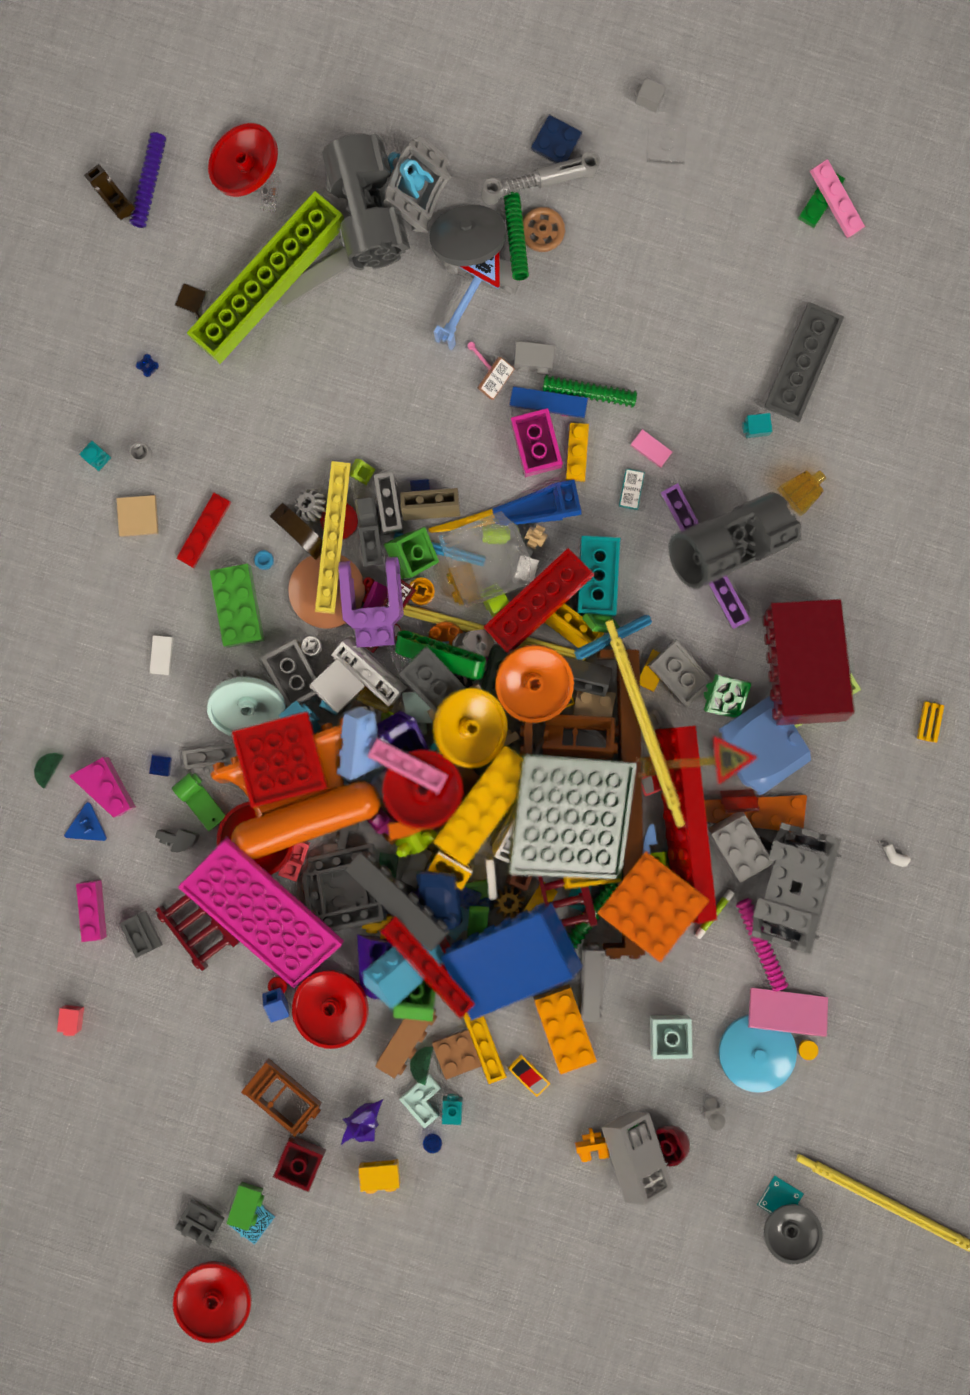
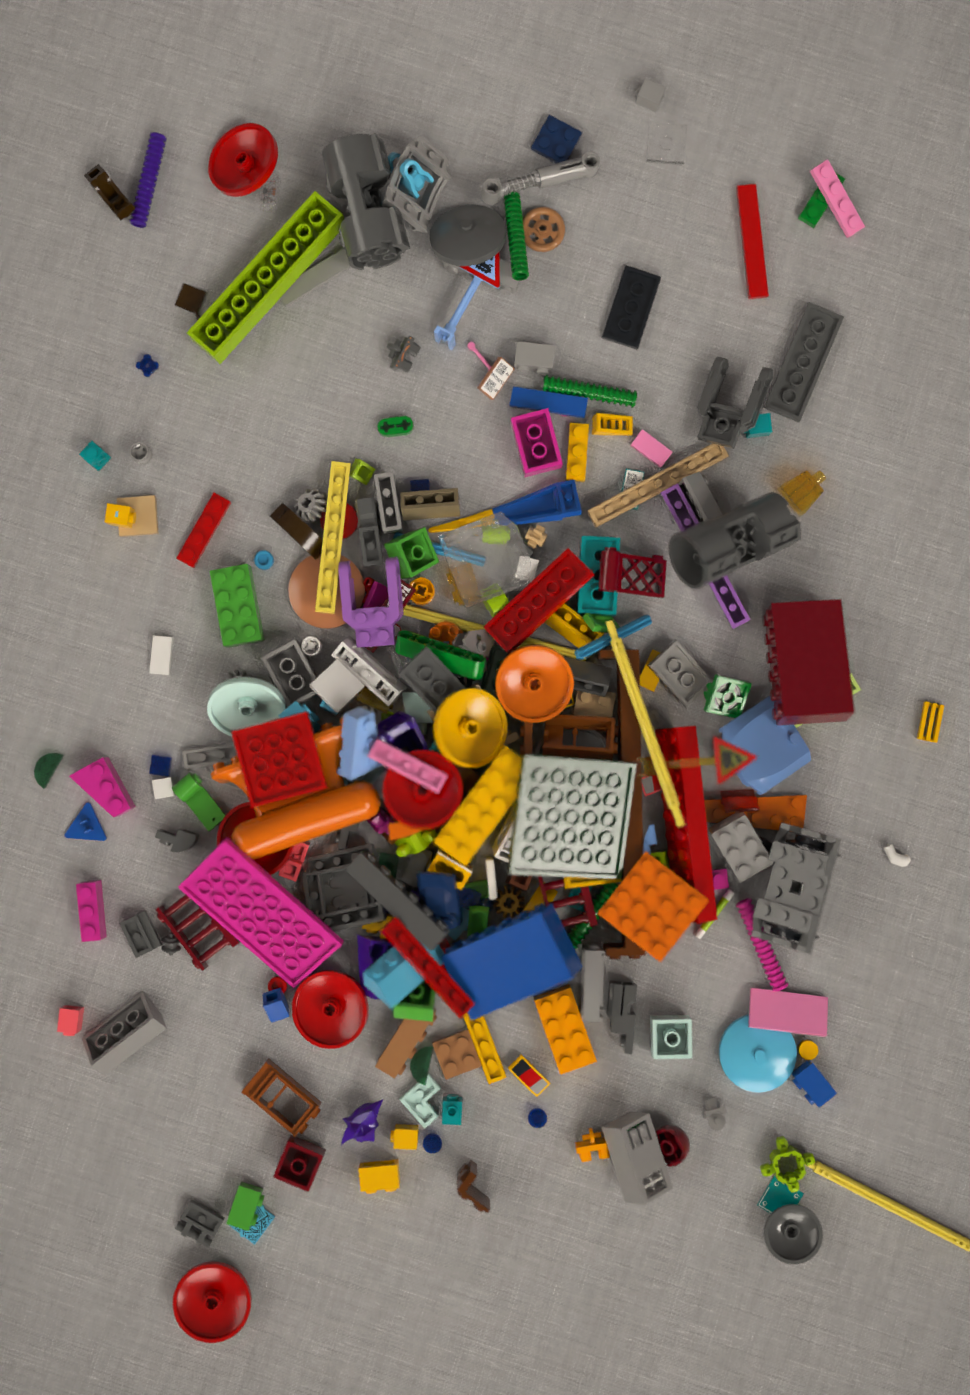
none -> light grey slope [82,991,167,1075]
none -> yellow brick [104,503,136,528]
none -> white tile [152,777,175,799]
none -> dark grey wheel [161,933,181,956]
none -> green beam [377,416,414,437]
none -> dark grey hips [387,336,421,372]
none -> yellow brick [390,1124,419,1150]
none -> reddish brown bracket [457,1160,490,1213]
none -> clear blue plate [528,1108,547,1128]
none -> tan tile [587,443,729,528]
none -> yellow slope [592,413,633,436]
none -> dark red piece [599,547,667,598]
none -> black tile [602,265,661,350]
none -> dark grey plate [606,981,637,1054]
none -> light grey slope [678,472,725,523]
none -> dark grey plate [697,357,773,449]
none -> dark pink plate [712,868,729,890]
none -> red tile [736,184,769,299]
none -> lime piece [760,1136,815,1193]
none -> blue piece [792,1060,837,1108]

